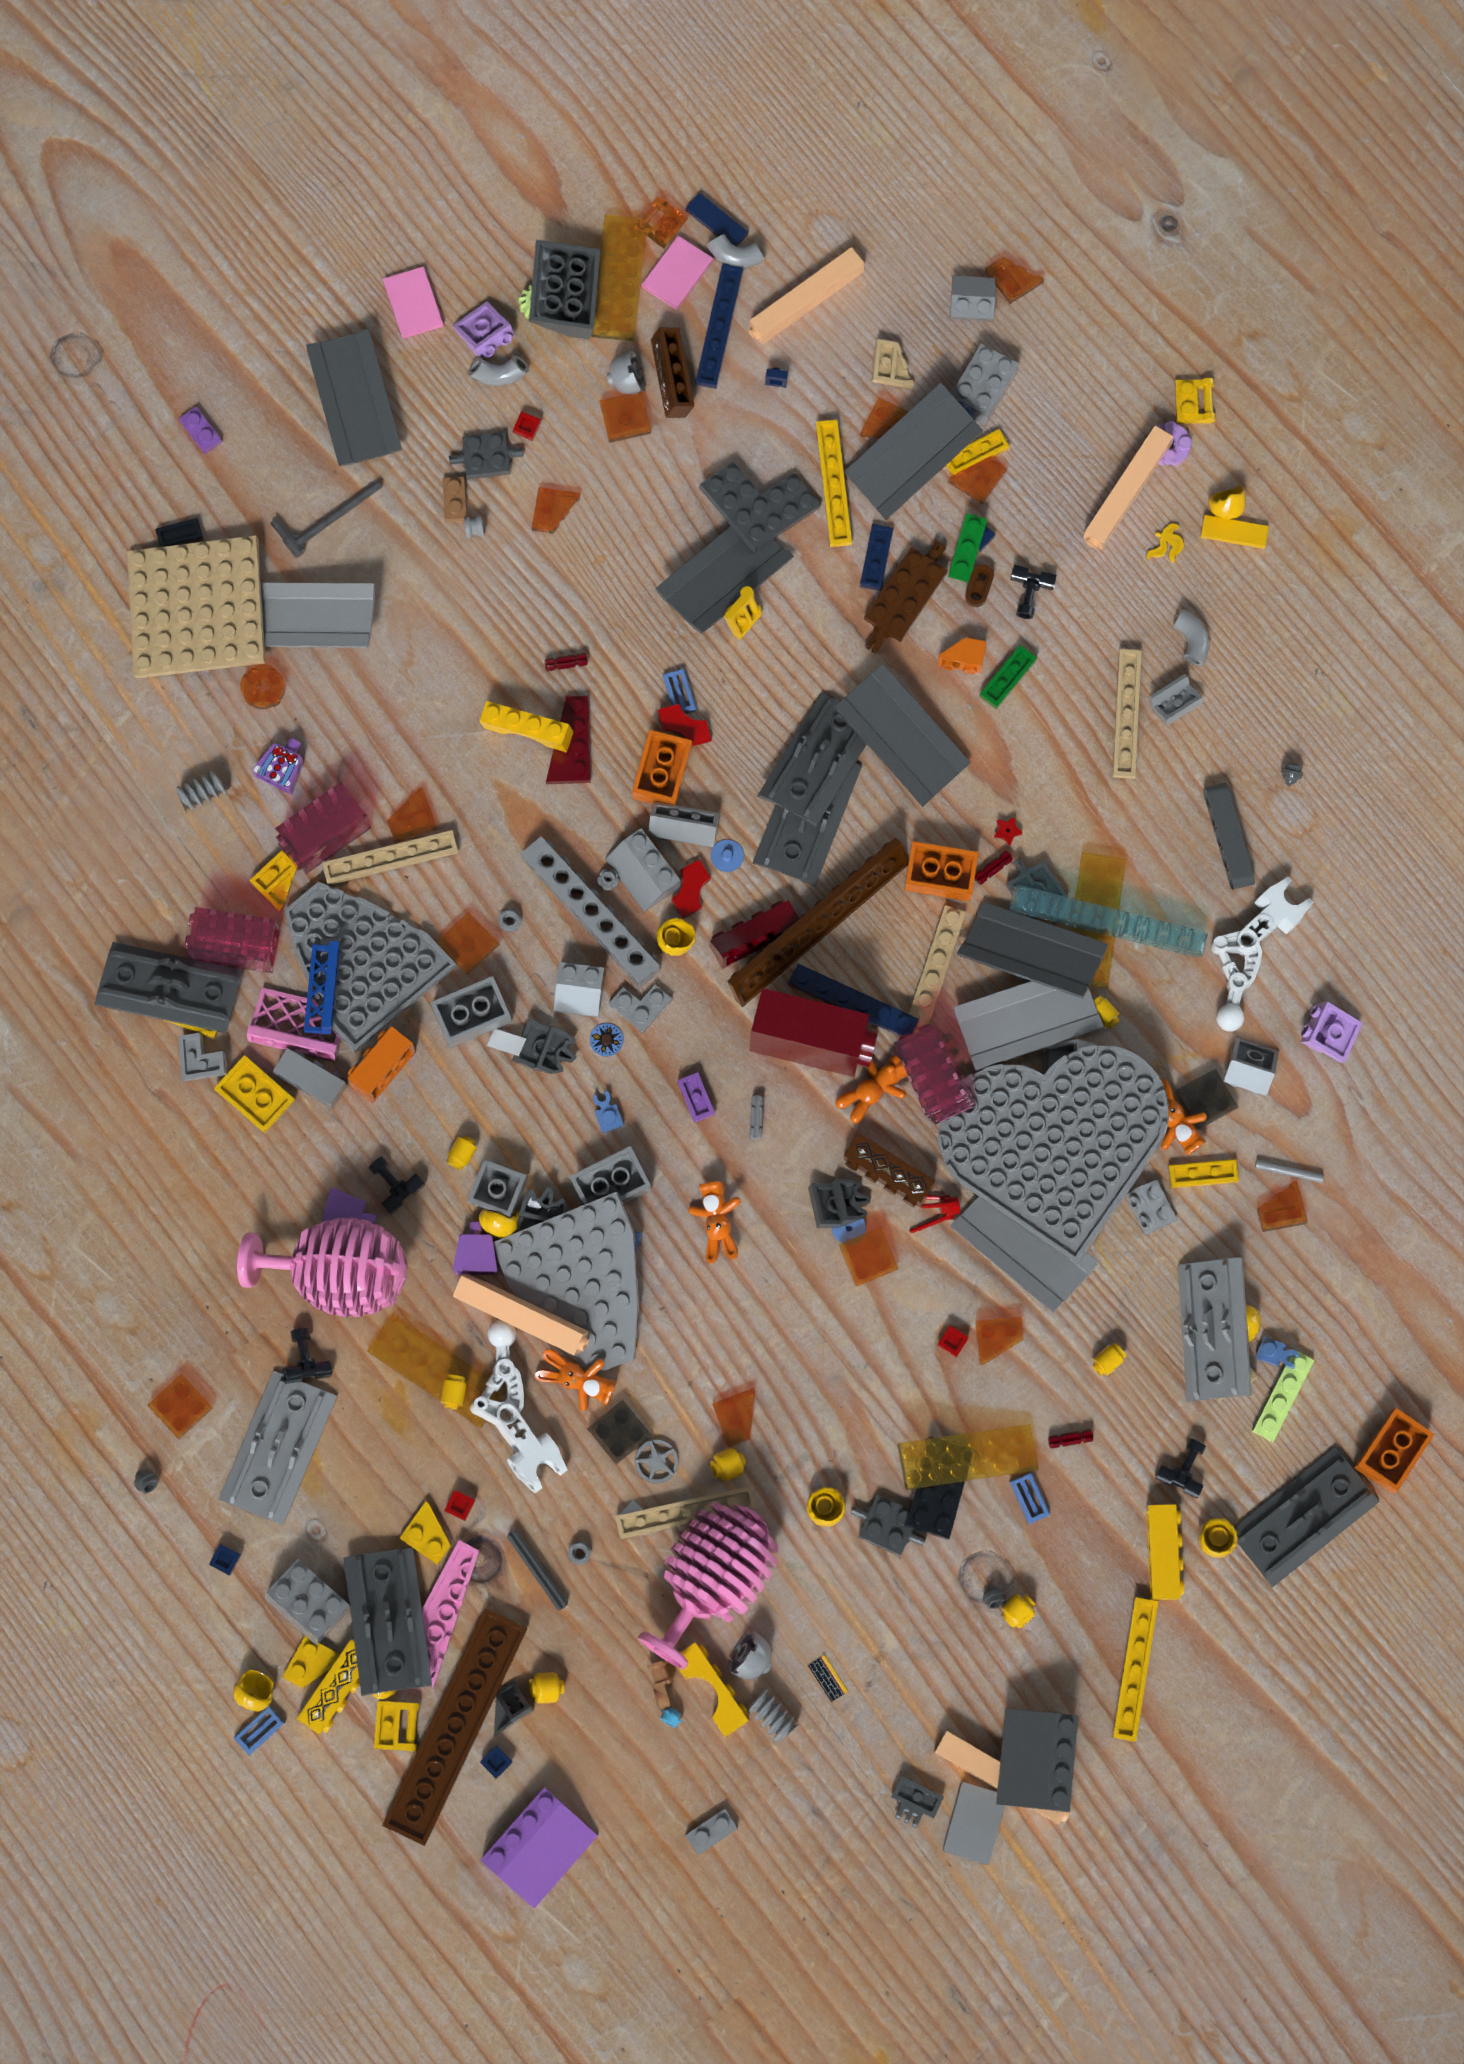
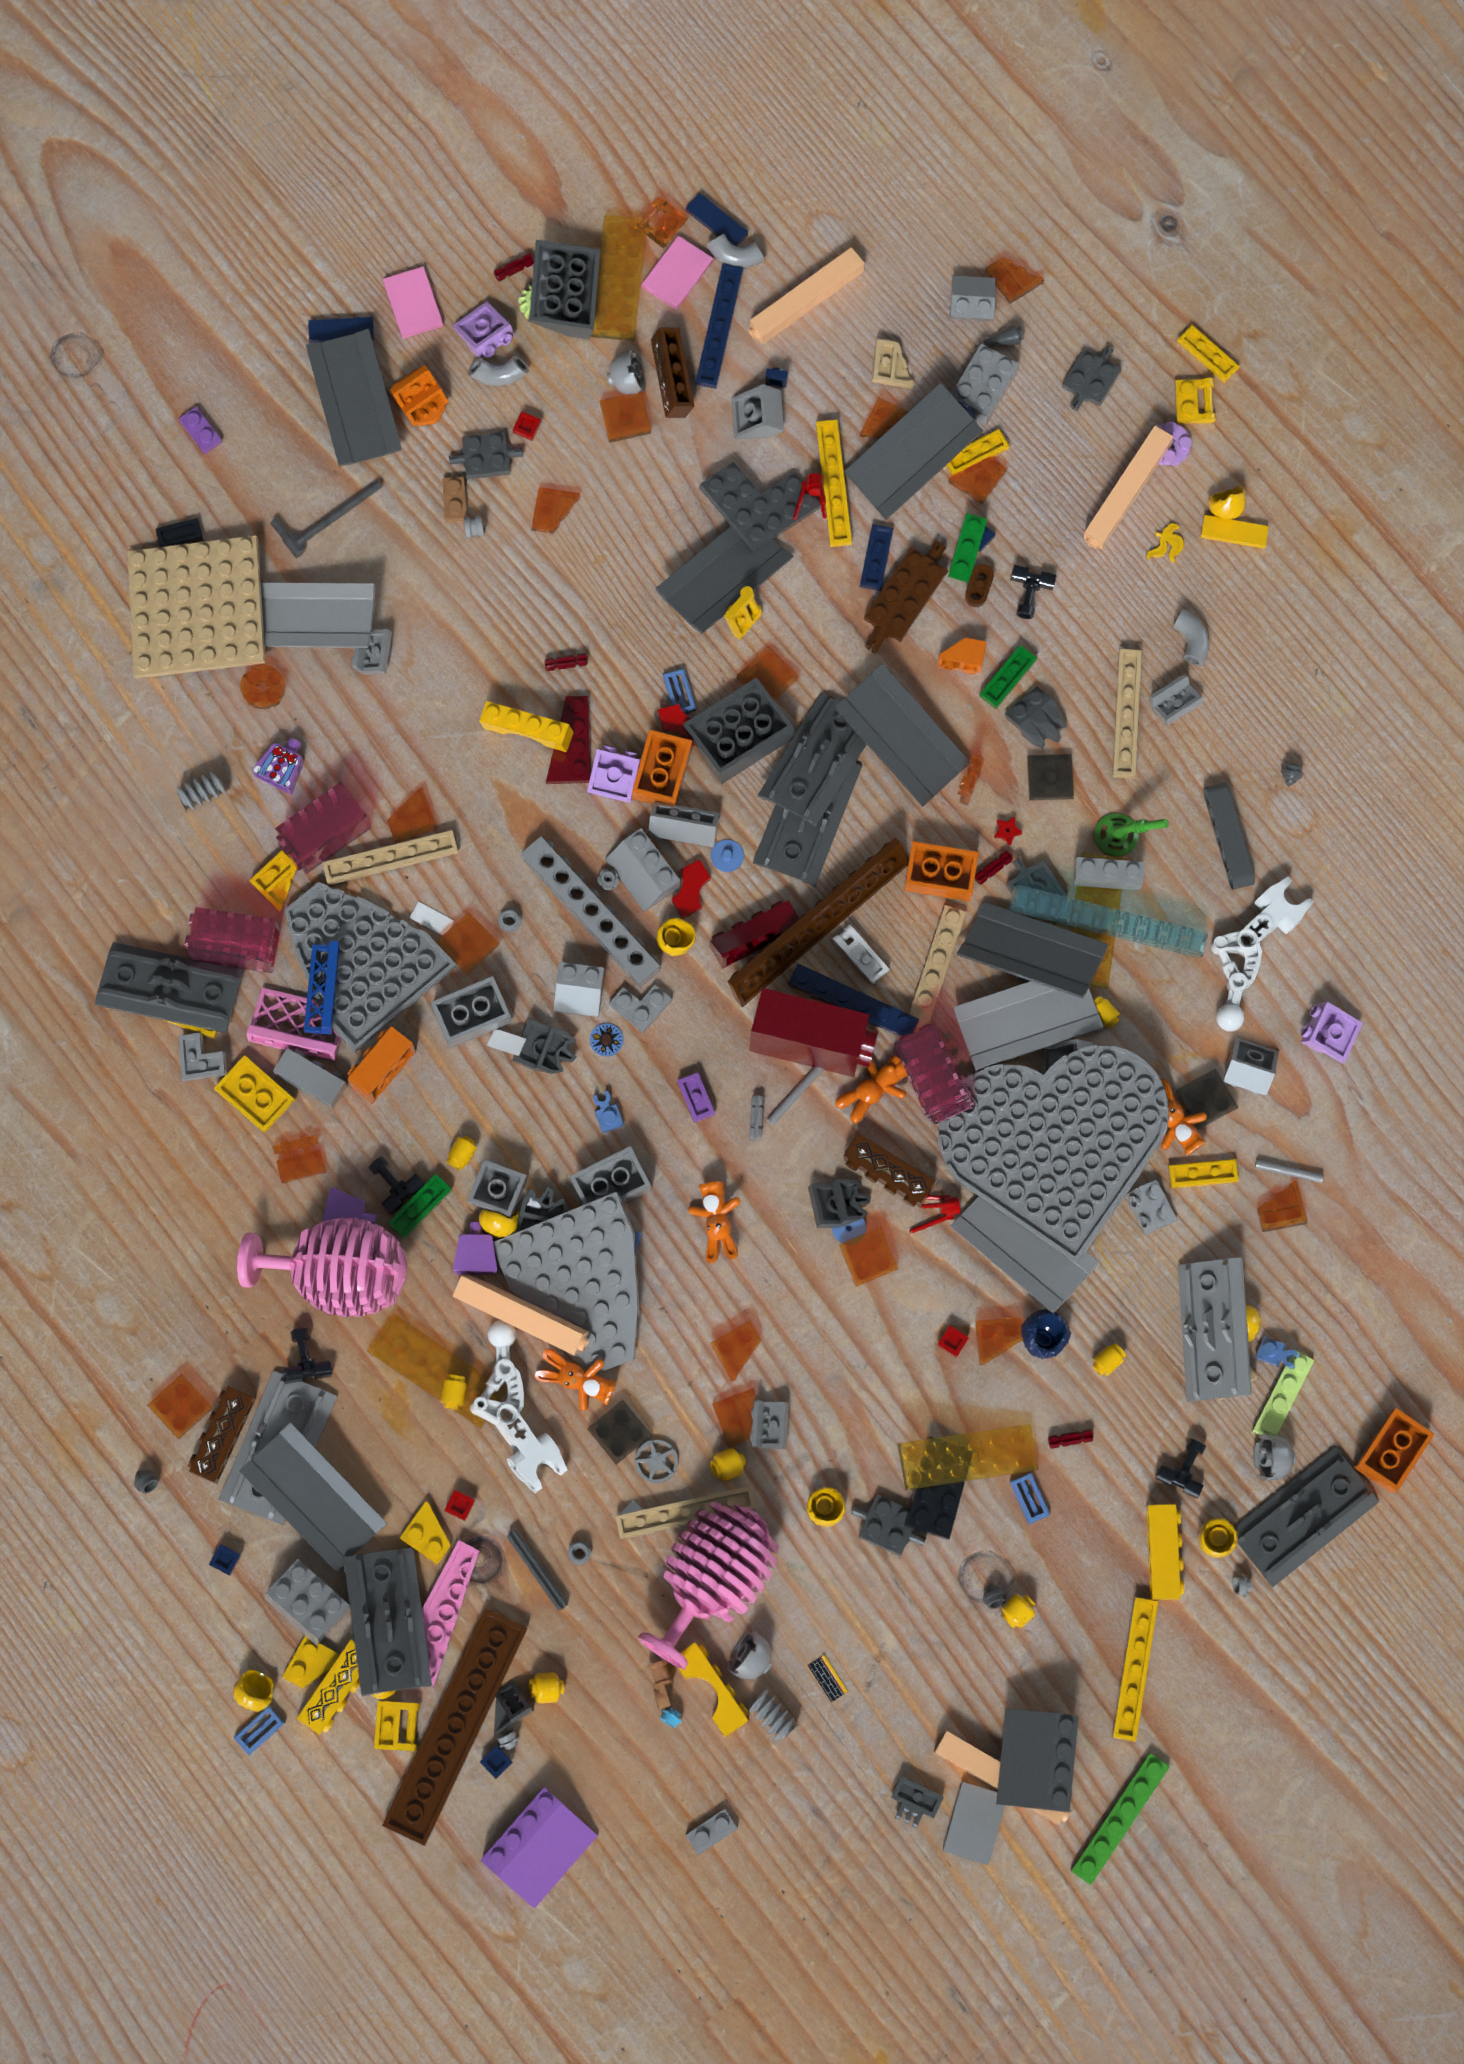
none -> reddish brown brick [188,1386,256,1484]
none -> dark grey hinge [239,1422,387,1572]
none -> clear orange plate [272,1135,327,1184]
none -> dark blue tile [308,317,374,343]
none -> light grey bracket [352,629,392,675]
none -> green plate [388,1174,452,1240]
none -> orange piece [389,365,449,427]
none -> white sticker [409,902,454,937]
none -> dark red axle [493,253,534,281]
none -> light grey plate [497,1729,520,1750]
none -> lavender plate [587,745,641,803]
none -> dark grey slope [683,677,795,785]
none -> clear orange wing [710,1320,761,1382]
none -> light grey slope [732,384,784,439]
none -> clear orange plate [737,646,799,701]
none -> light grey bracket [750,1400,789,1449]
none -> light grey bar [767,1067,824,1125]
none -> red plant [793,473,827,520]
none -> white plate [831,924,890,985]
none -> clear orange plate [958,755,984,806]
none -> dark grey cone [983,324,1024,348]
none -> dark grey plate [1005,686,1067,749]
none -> dark blue hair [1021,1309,1071,1359]
none -> clear smoke plate [1027,754,1074,800]
none -> dark grey plate [1062,346,1121,411]
none -> bright green plate [1071,1753,1170,1885]
none -> light grey brick [1073,857,1144,890]
none -> bright green dish [1094,813,1169,857]
none -> yellow tile [1177,325,1240,384]
none -> light grey plate [1232,1574,1252,1597]
none -> light grey cylinder [1253,1434,1296,1481]

